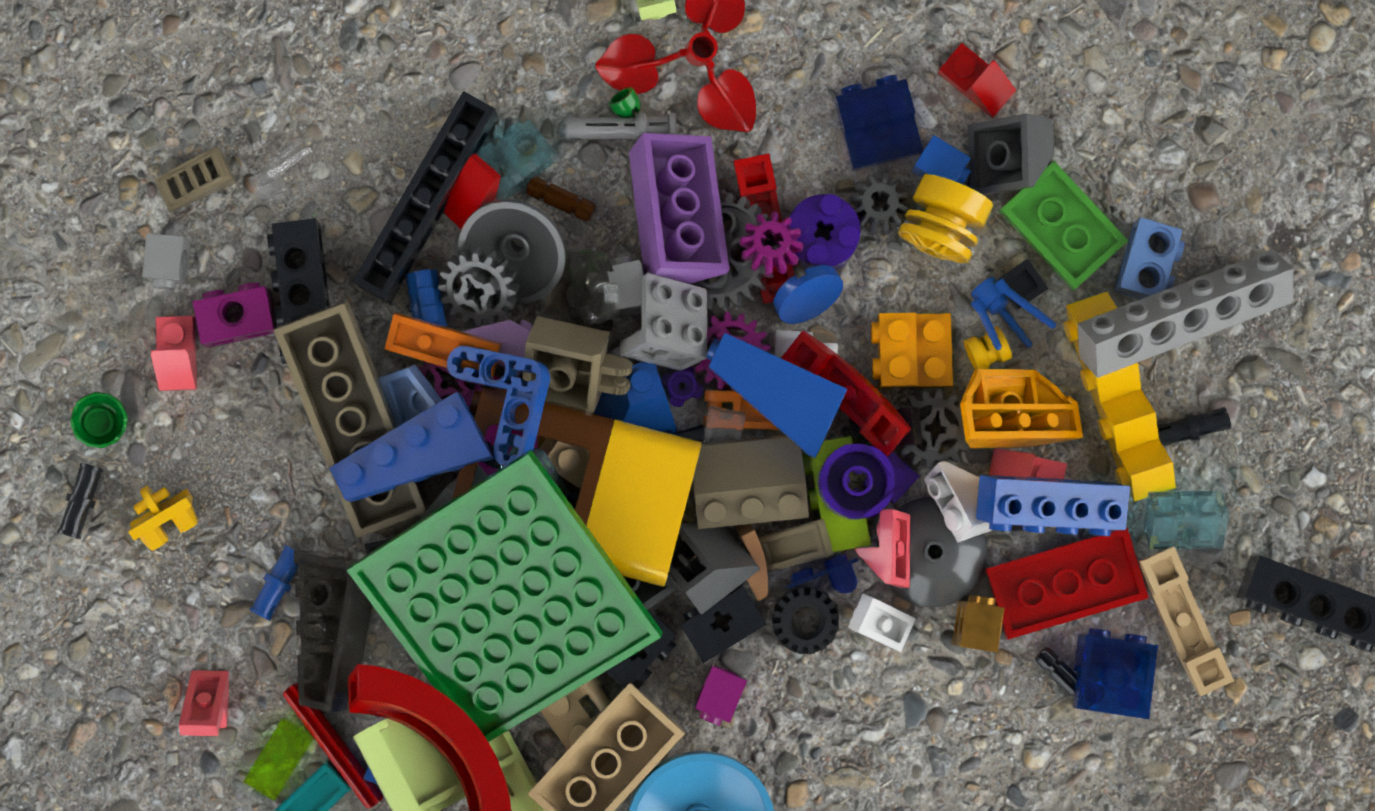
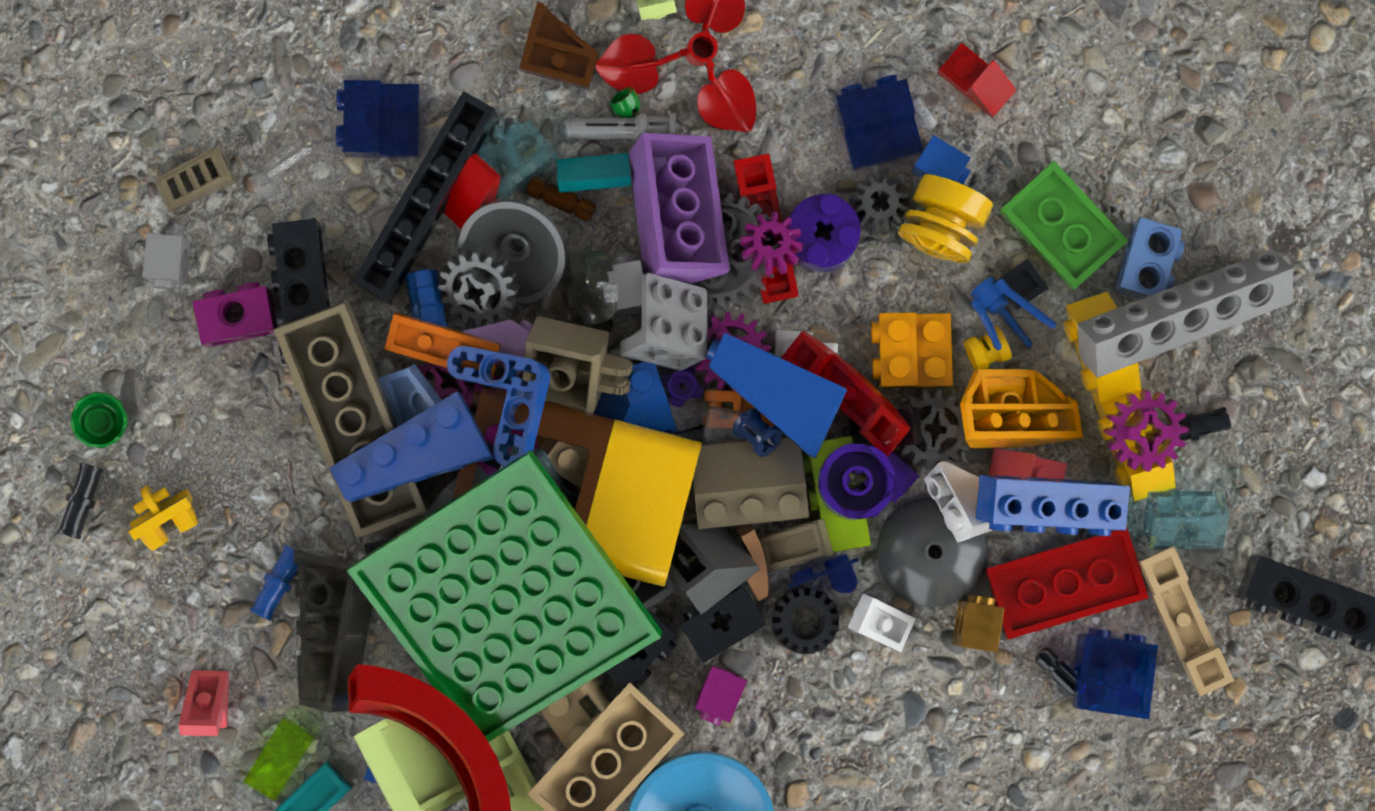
coral slope [151,316,197,391] -> none
red axle [283,683,383,809] -> none
blue tile [773,265,843,324] -> none
coral slope [855,509,910,588] -> none
dark grey slope [968,113,1054,195] -> none
none -> clear blue plate [336,80,420,158]
none -> reddish brown wing [519,2,599,90]
none -> teal tile [556,153,631,192]
none -> dark blue bush [733,408,782,457]
none -> magenta gear [1104,389,1188,472]

